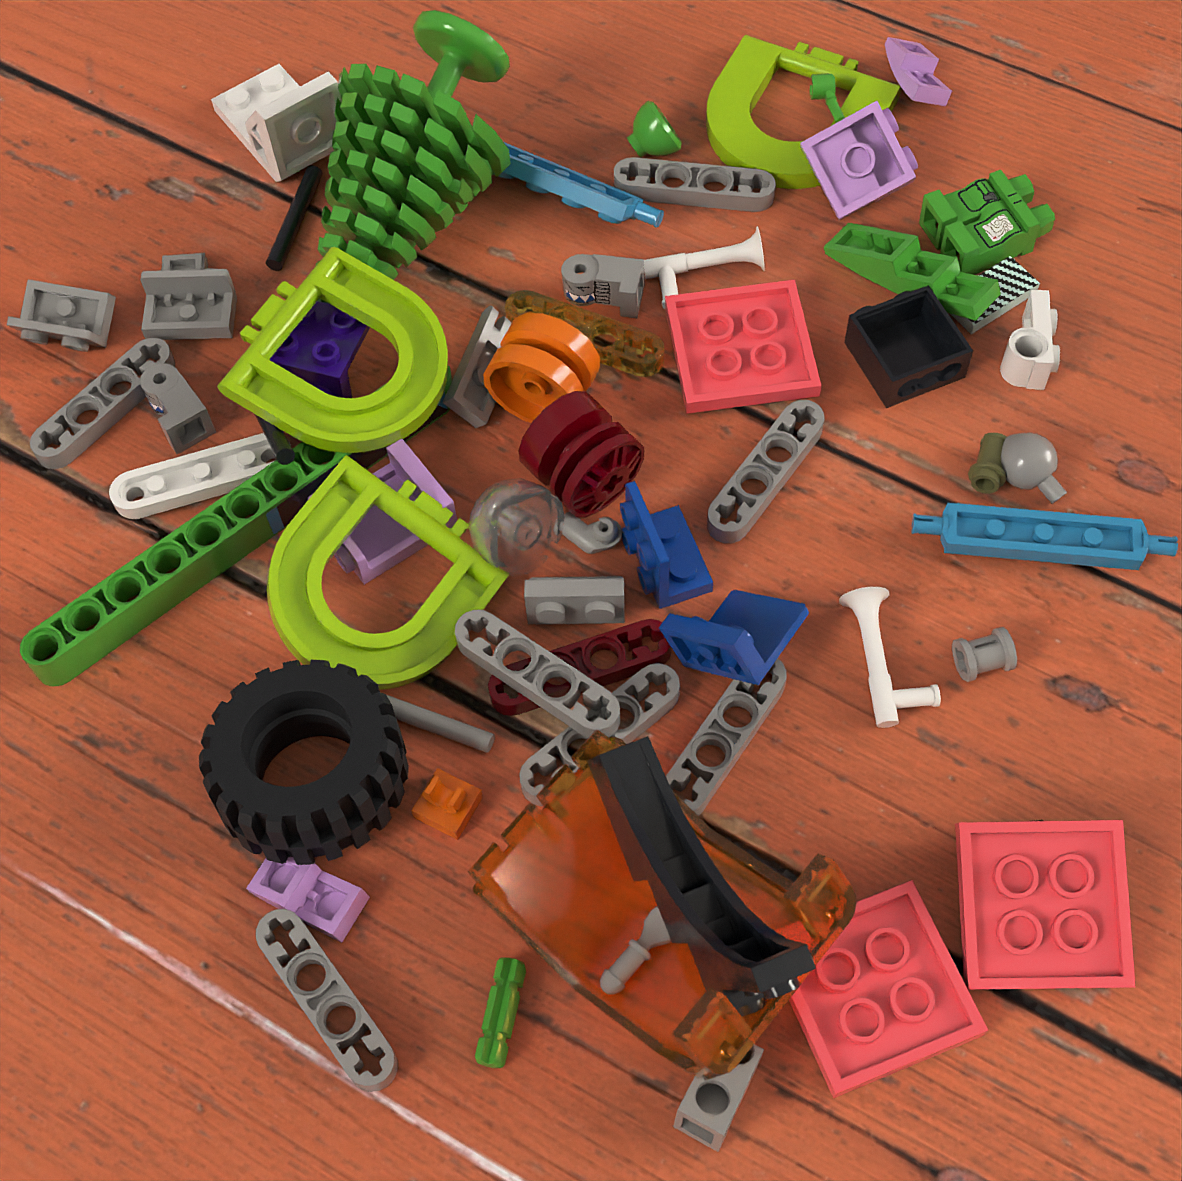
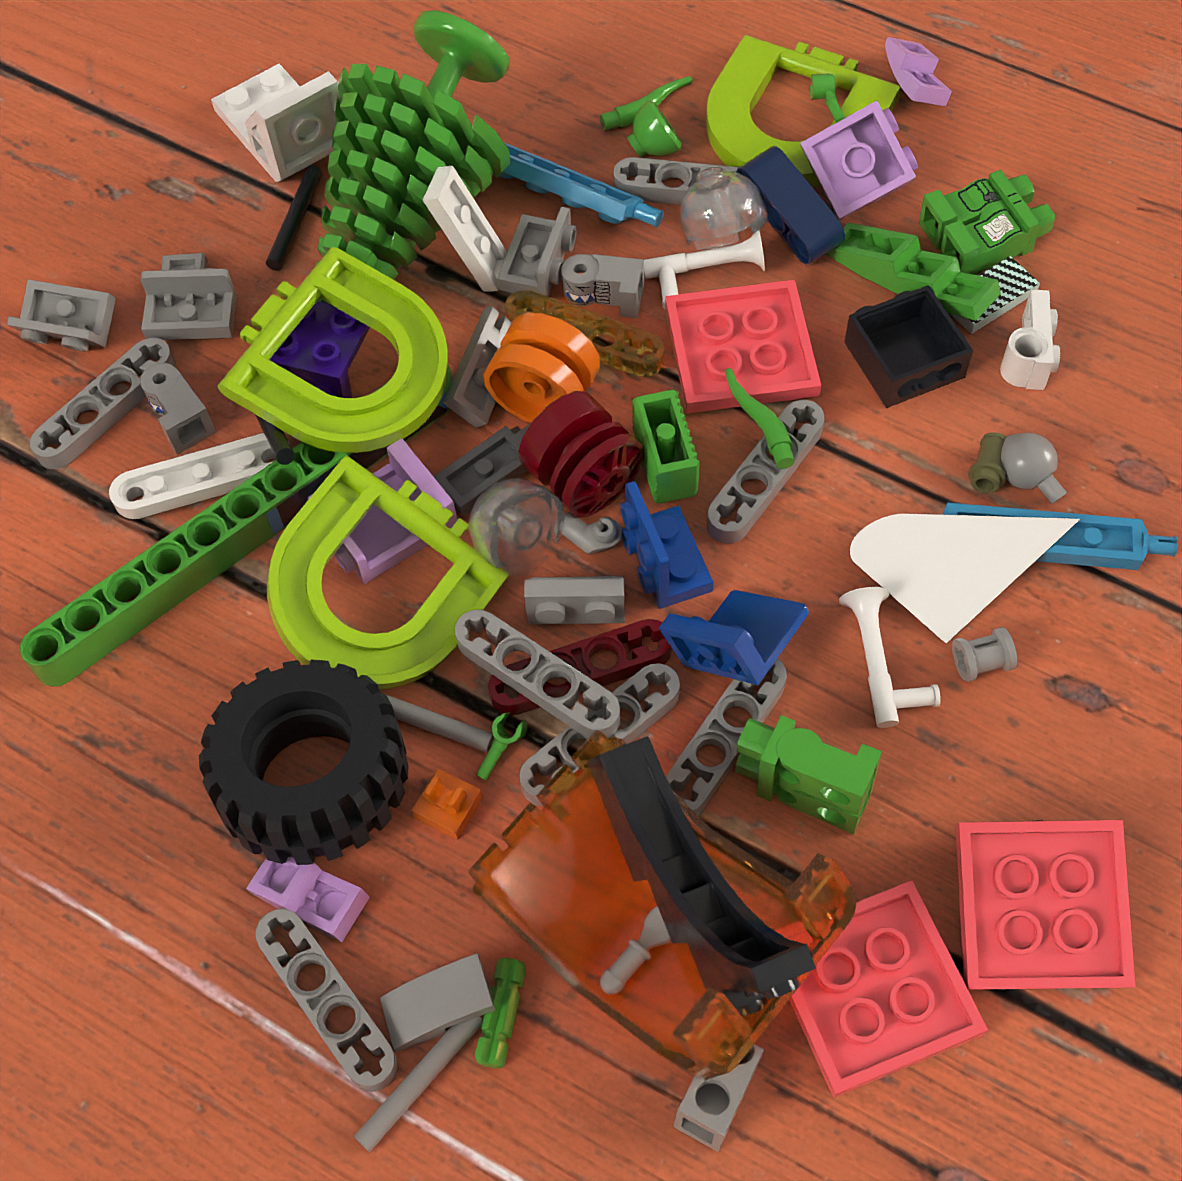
none -> light grey bar [353,1016,483,1152]
none -> light grey slope [380,953,496,1052]
none -> white plate [423,166,507,292]
none -> dark grey hinge [433,423,531,517]
none -> bright green hand [476,712,528,781]
none -> light grey bracket [496,207,577,300]
none -> bright green animal [600,76,693,131]
none -> bright green brick [632,389,700,504]
none -> clear cylinder [679,168,768,250]
none -> bright green animal [725,368,794,469]
none -> bright green hips [735,715,882,835]
none -> dark blue beam [736,146,845,265]
none -> white sticker [850,514,1080,643]

